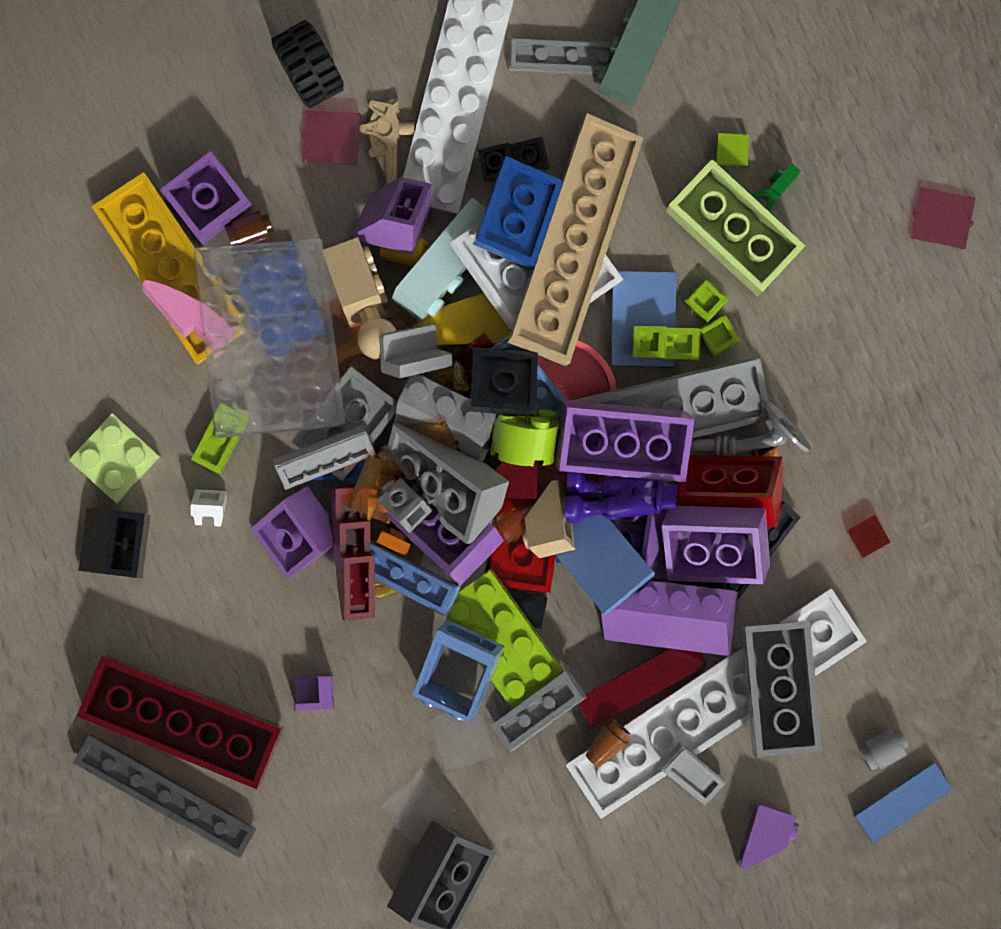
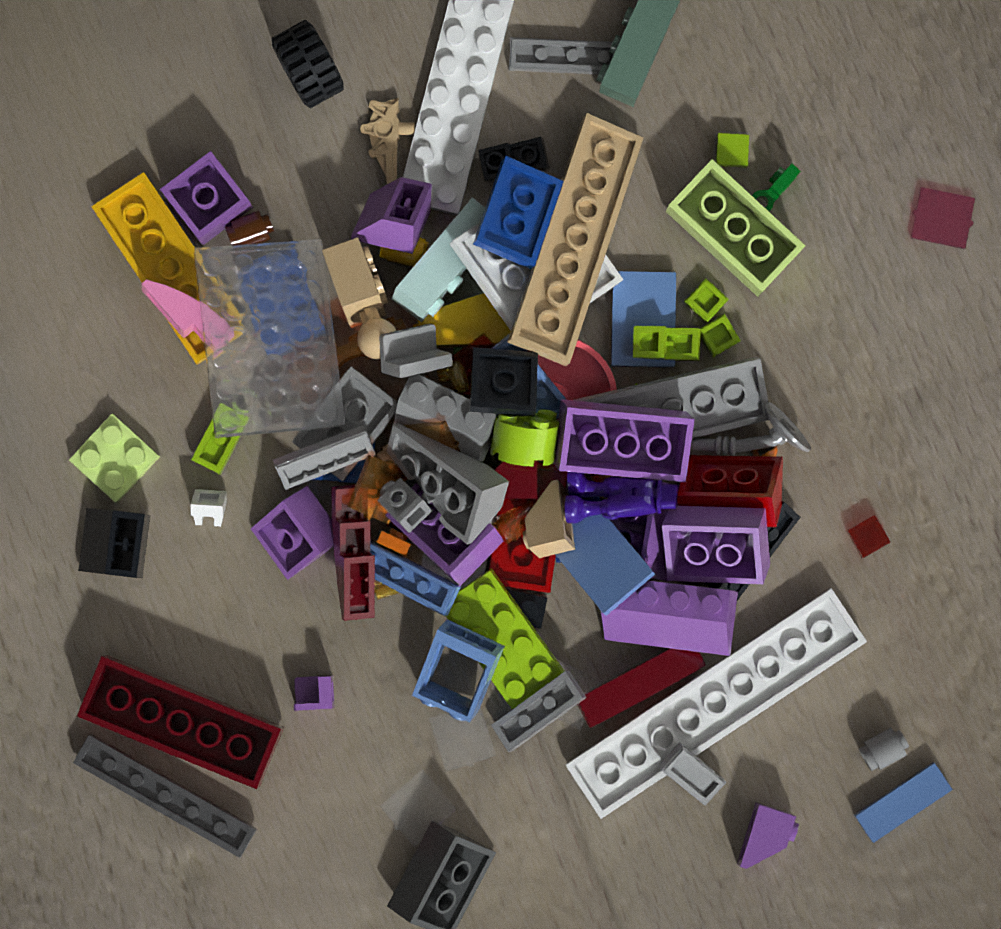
clear pink piece [301,110,363,166] -> none
dark orange cone [585,719,632,768] -> none
light grey brick [741,621,822,757] -> none

